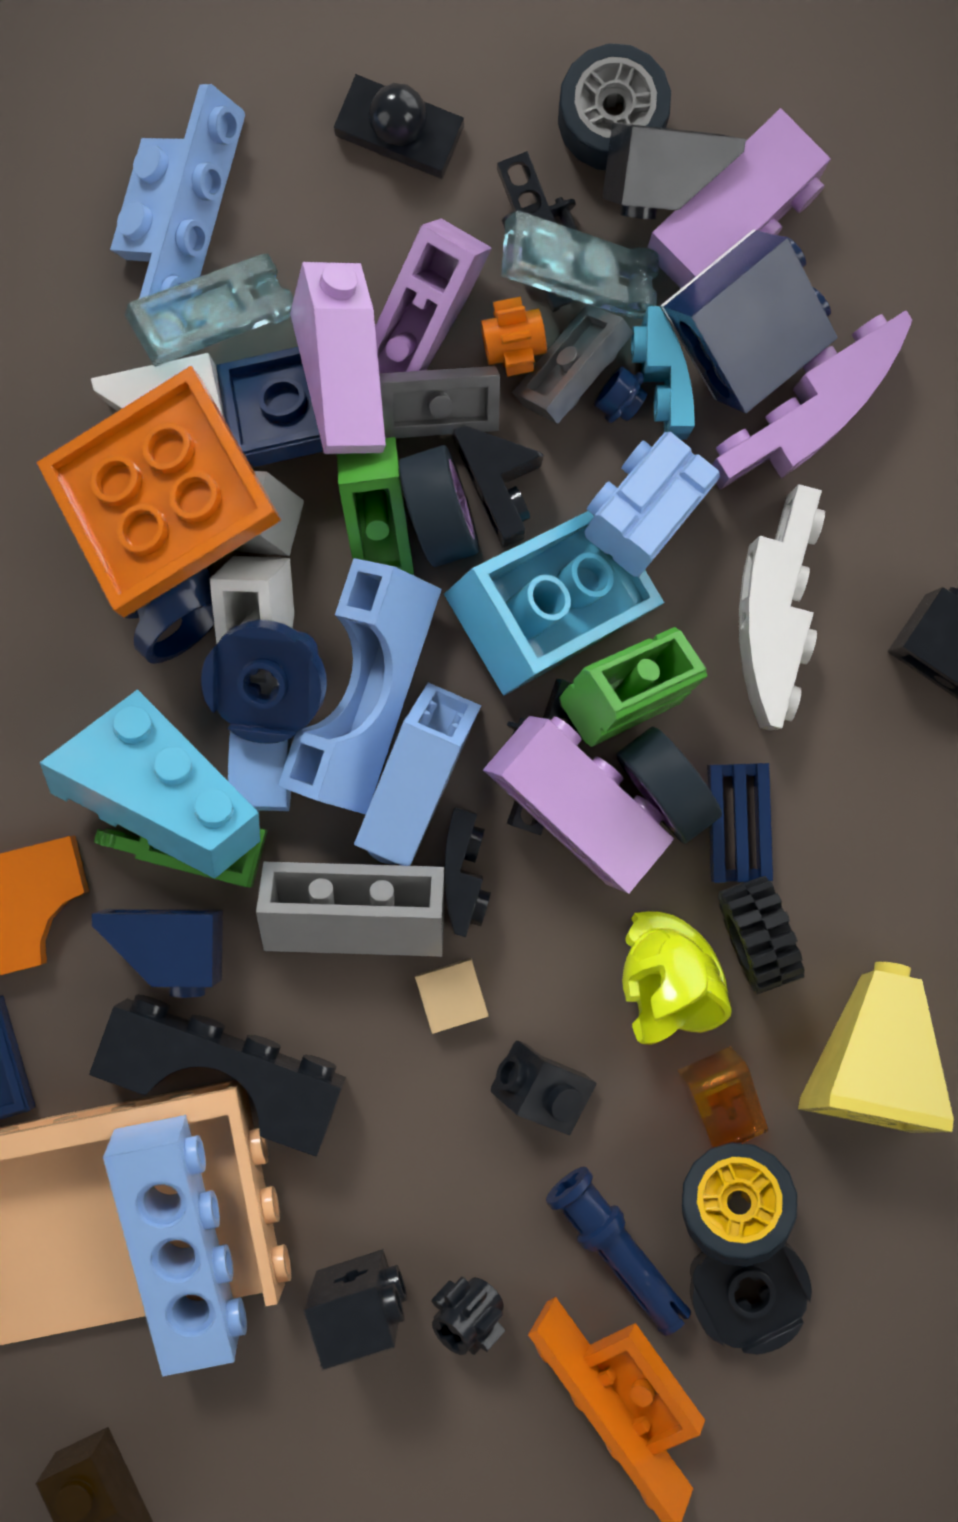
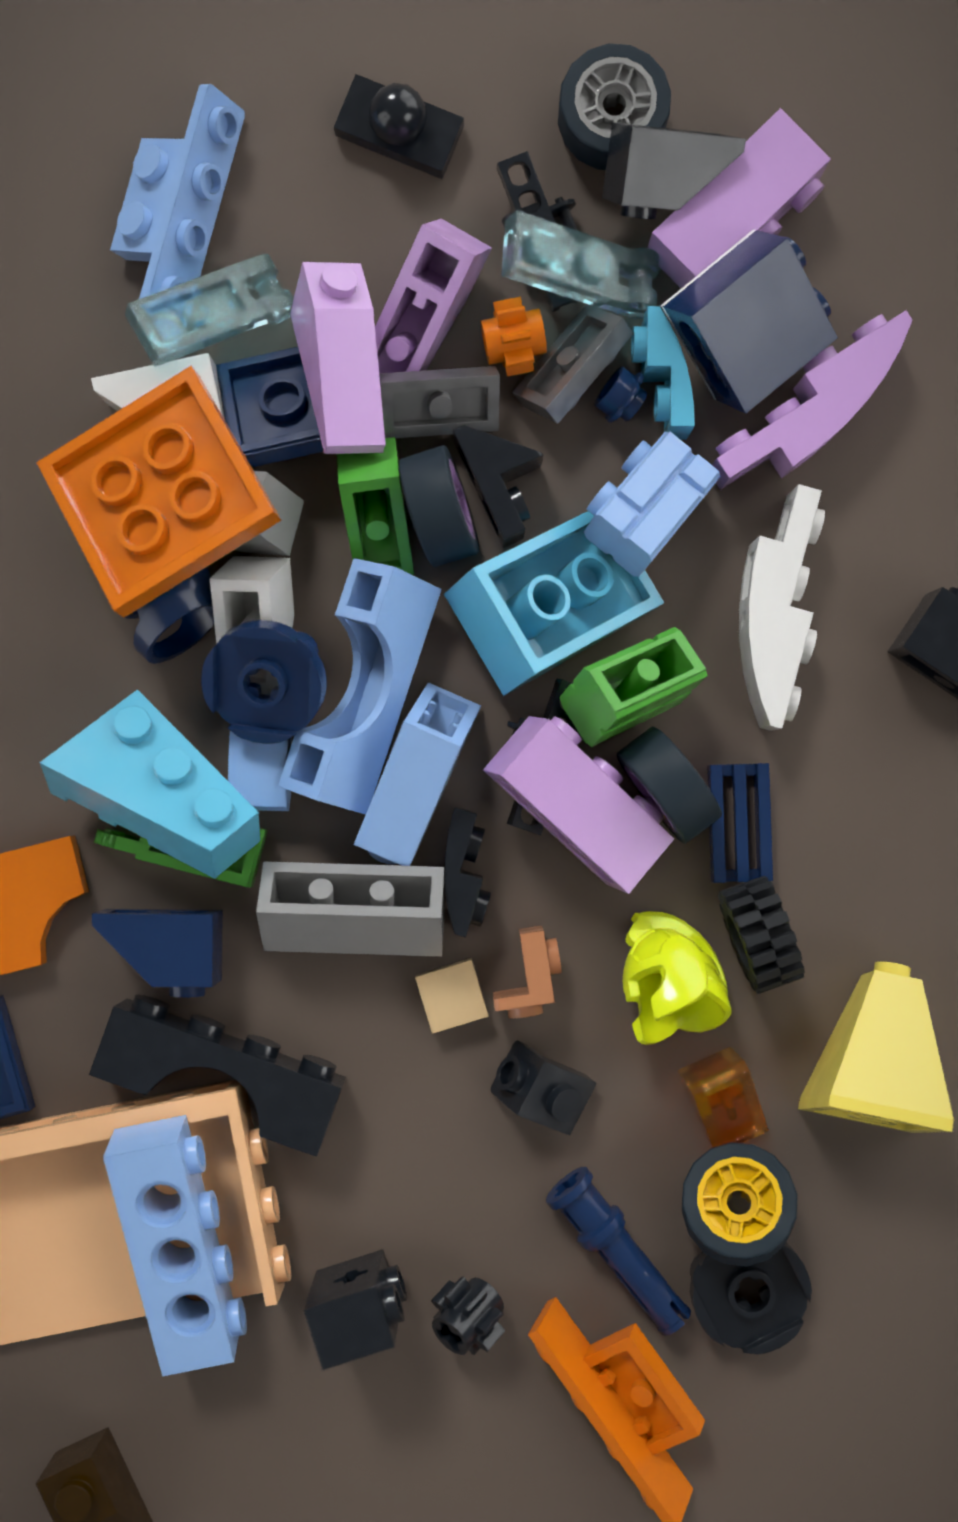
none -> nougat bracket [493,925,562,1018]

